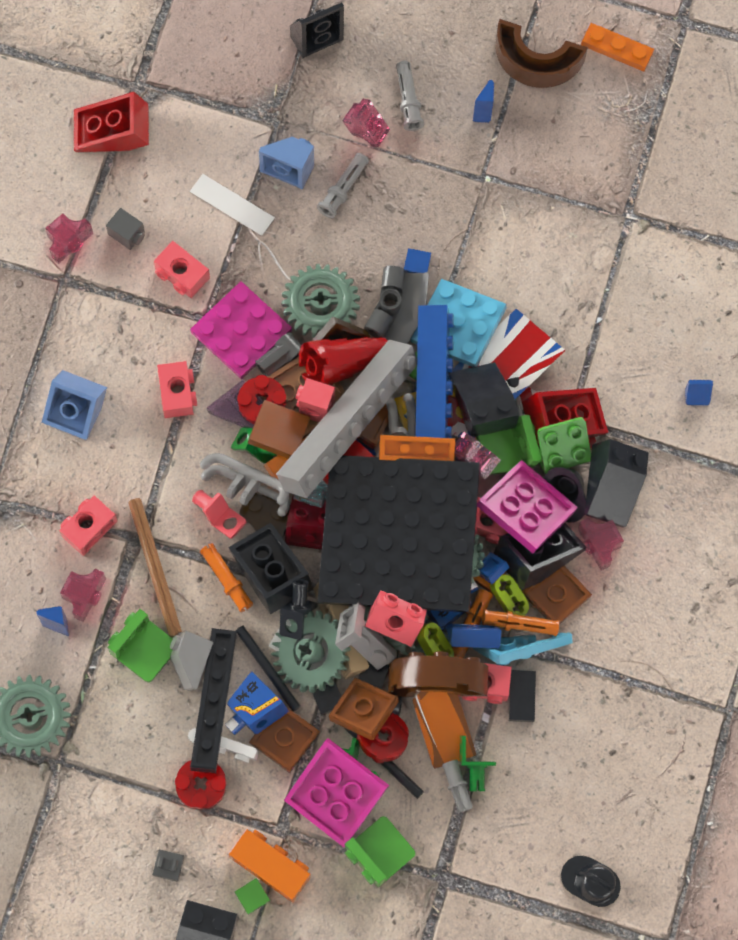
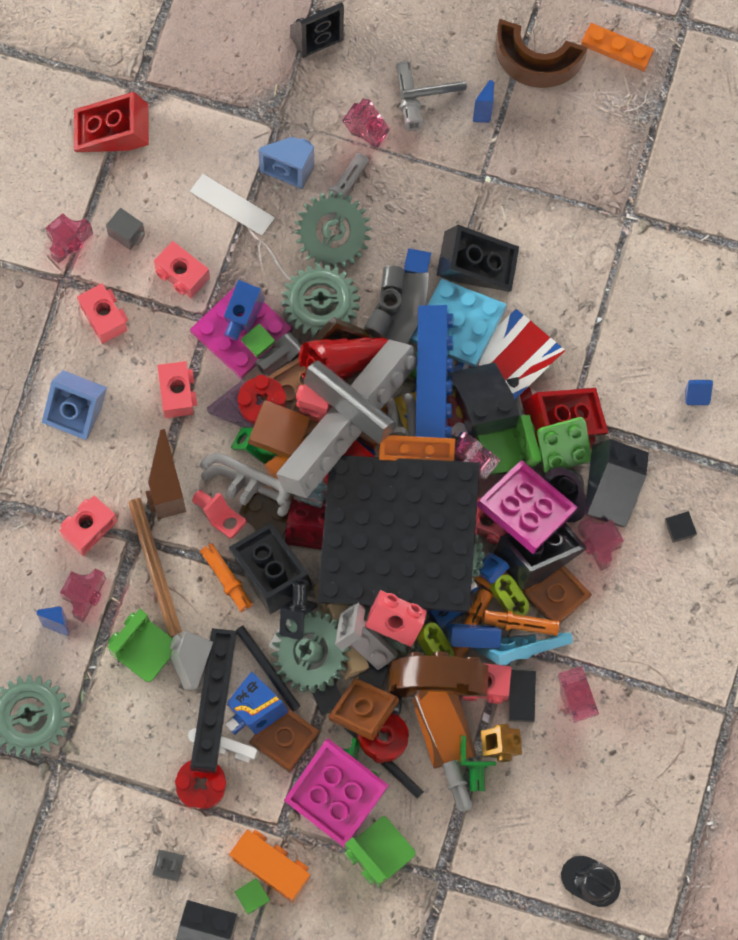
none -> coral brick [77,283,128,344]
none -> reddish brown slope [145,429,186,519]
none -> blue torso [224,280,265,341]
none -> bright green tile [241,324,275,358]
none -> sand green gear [294,191,372,269]
none -> dark grey brick [304,361,396,444]
none -> dark grey bar [400,81,467,100]
none -> black slope [436,225,519,292]
none -> pearl gold brick [481,724,522,762]
none -> clear pink brick [557,666,599,723]
none -> black tile [664,511,697,543]

